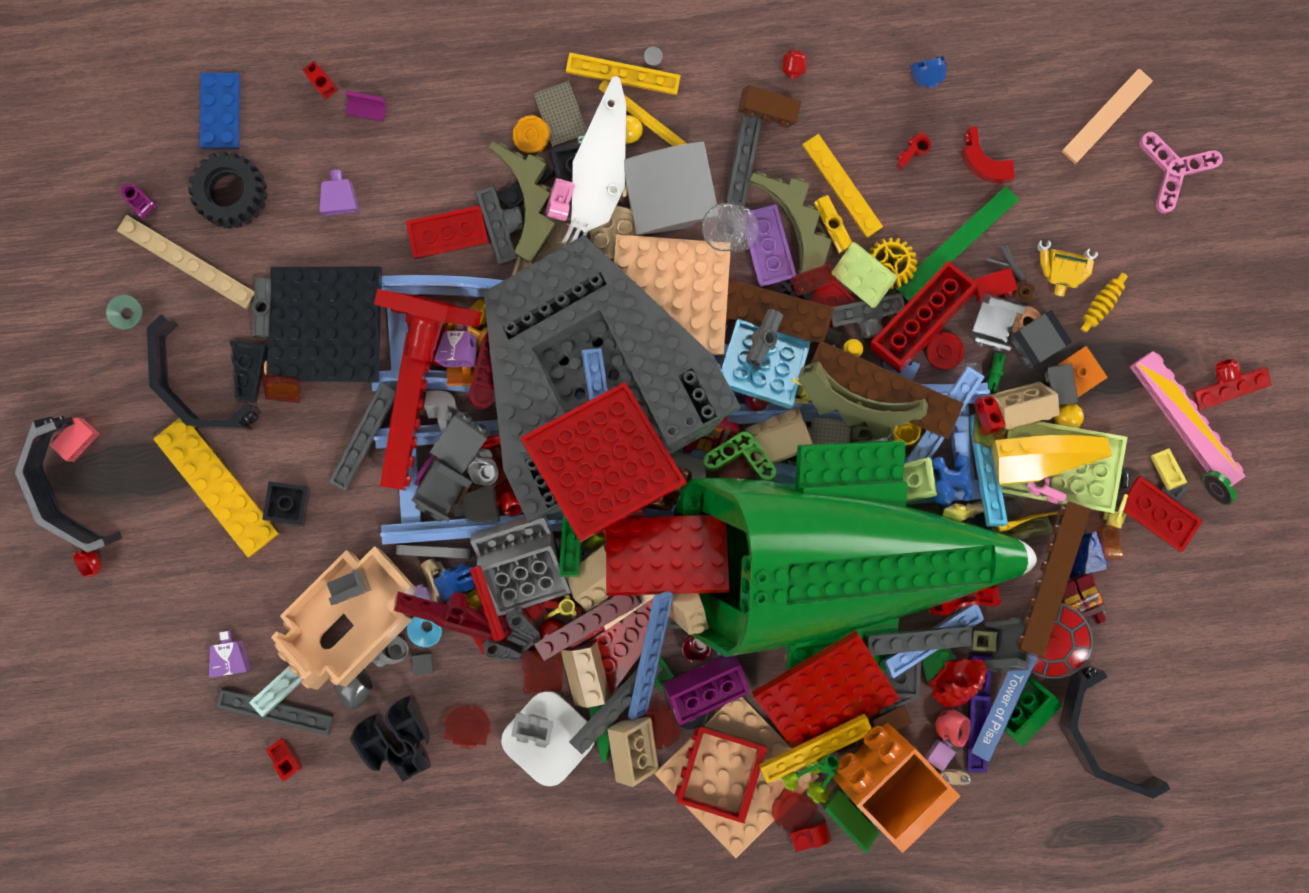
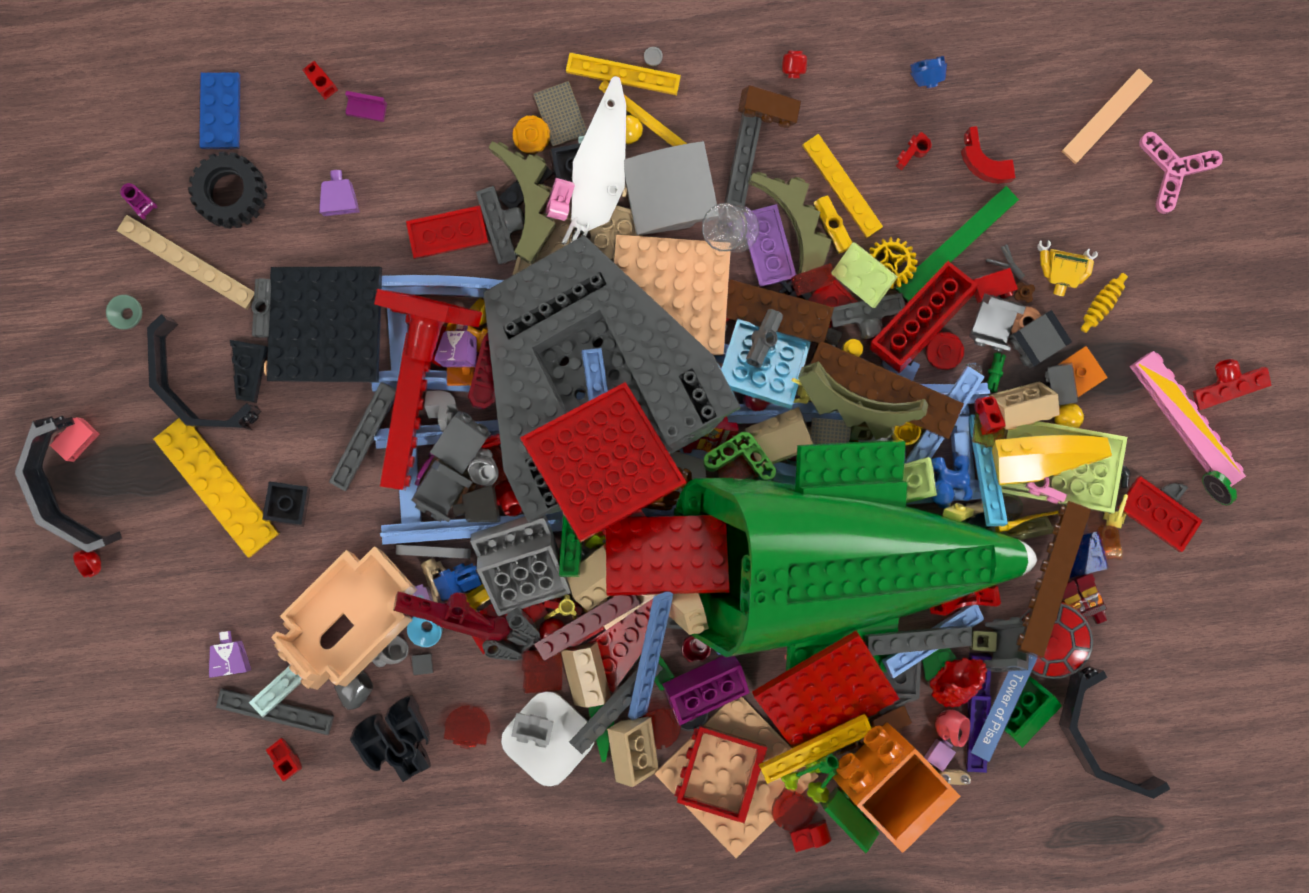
clear red piece [263,375,301,403] -> none
dark grey panel [327,568,372,605] -> none
red axle [470,565,505,641] -> none
light yellow plate [1150,448,1187,491] -> none

